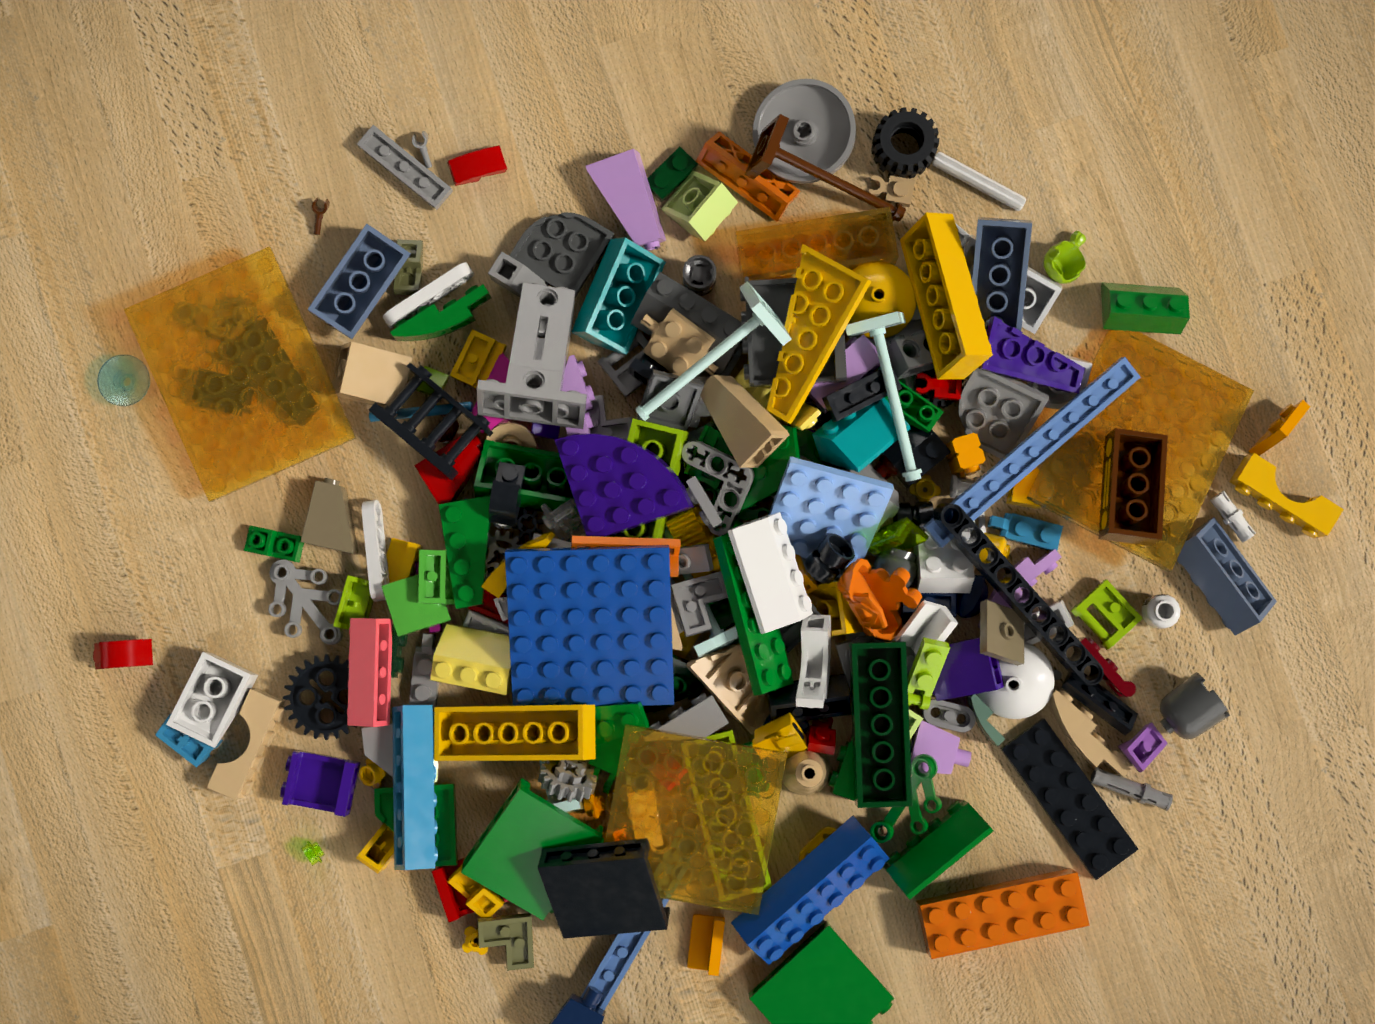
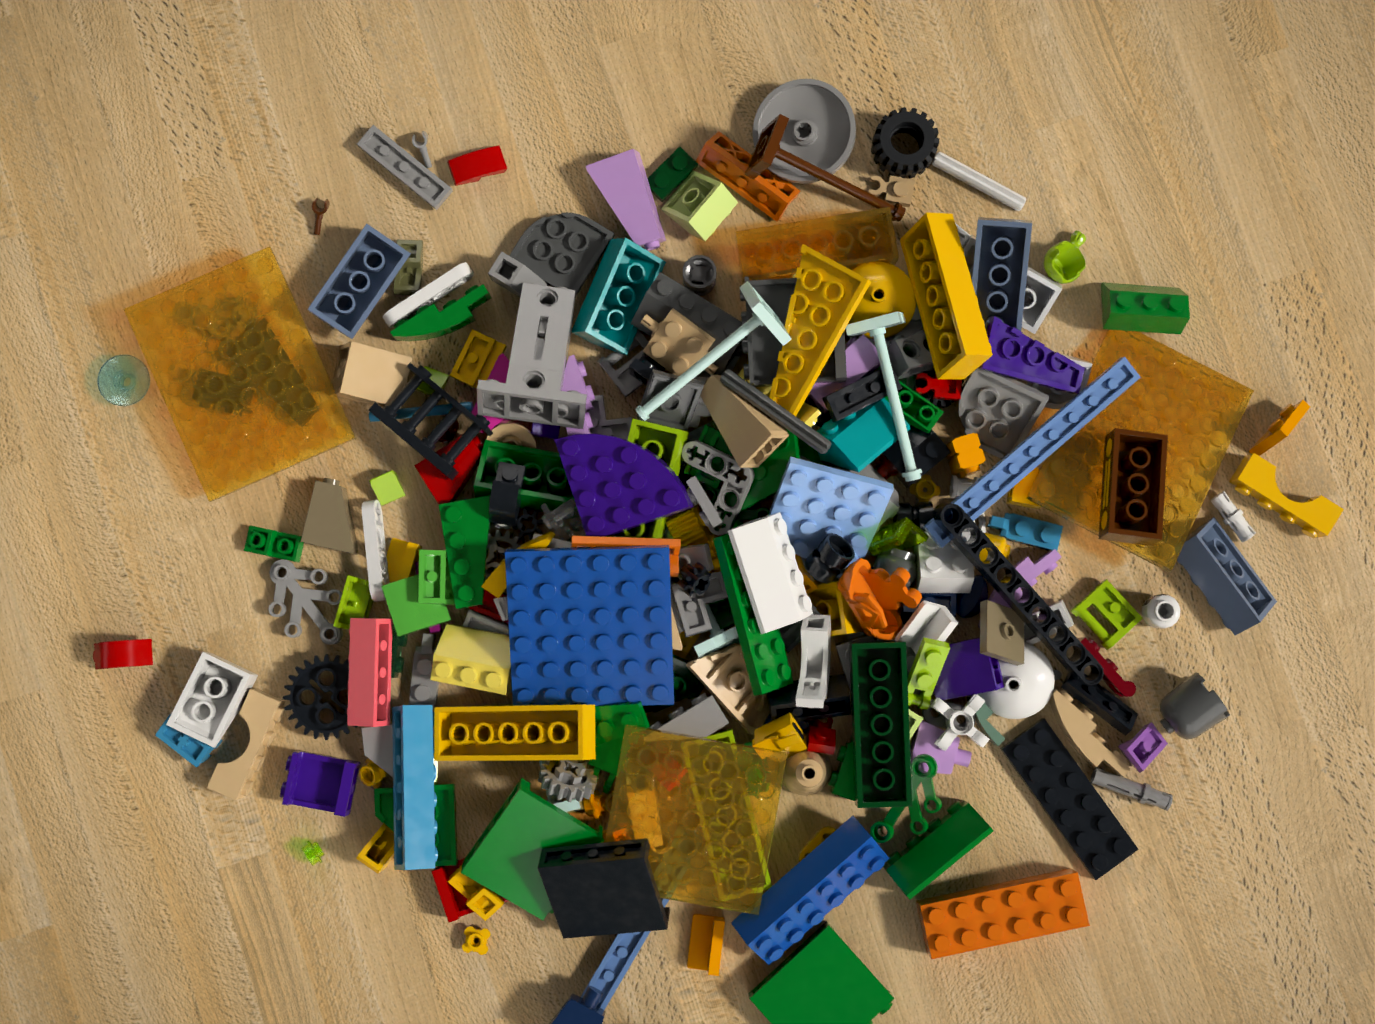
olive plate [477,913,534,971] -> none
none -> lime slope [369,470,406,506]
none -> black gear [677,562,711,597]
none -> dark grey axle [720,370,832,454]
none -> white pin [930,694,990,751]

